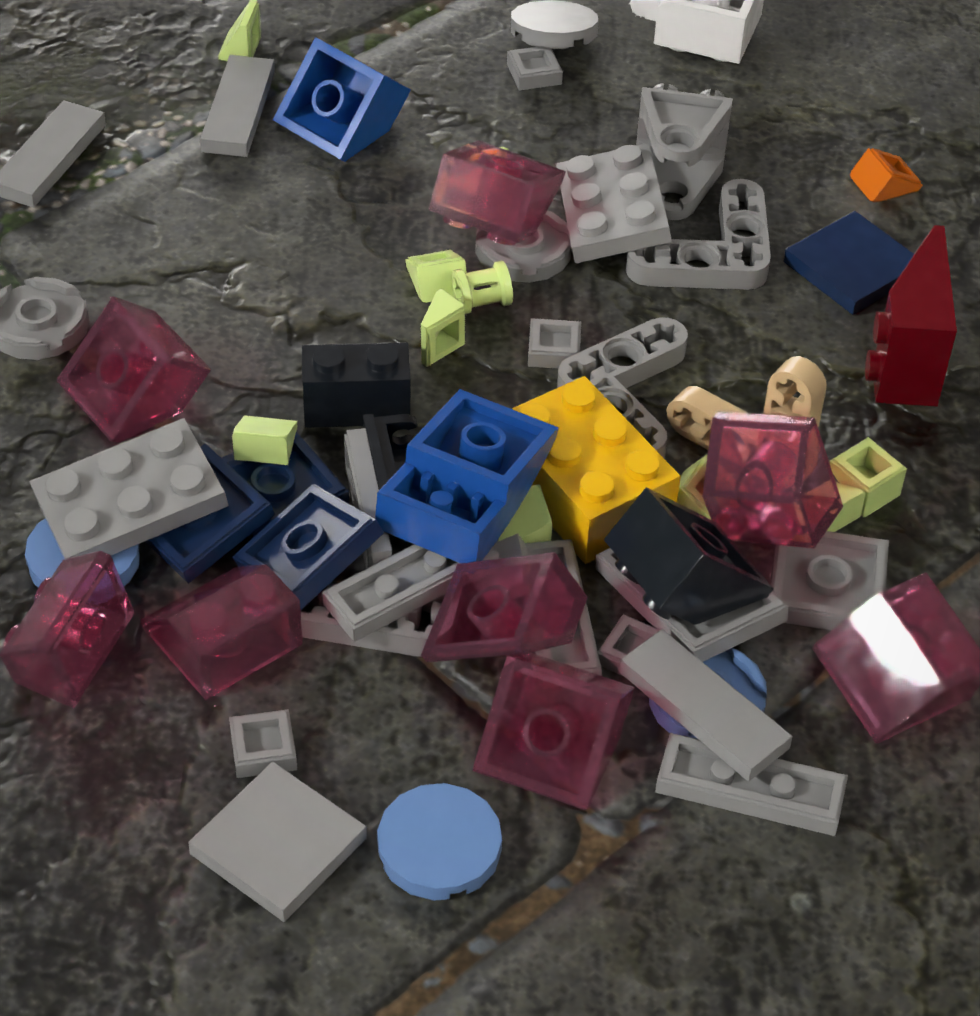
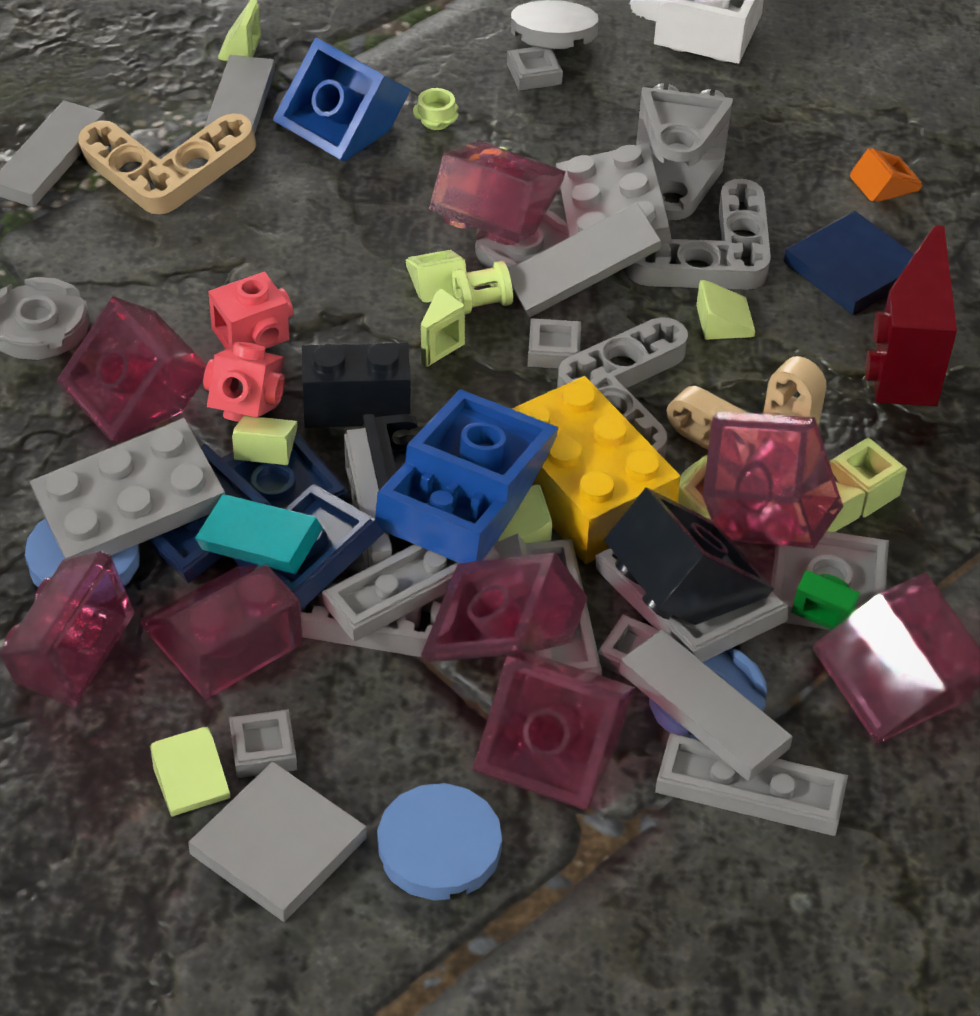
none -> tan beam [78,113,256,215]
none -> yellowish green slope [150,727,230,817]
none -> teal tile [195,494,323,574]
none -> coral brick [203,342,285,422]
none -> coral brick [208,271,293,349]
none -> yellowish green plate [413,88,458,130]
none -> light grey tile [508,202,662,318]
none -> yellowish green slope [696,280,755,340]
none -> green plate [791,570,860,635]

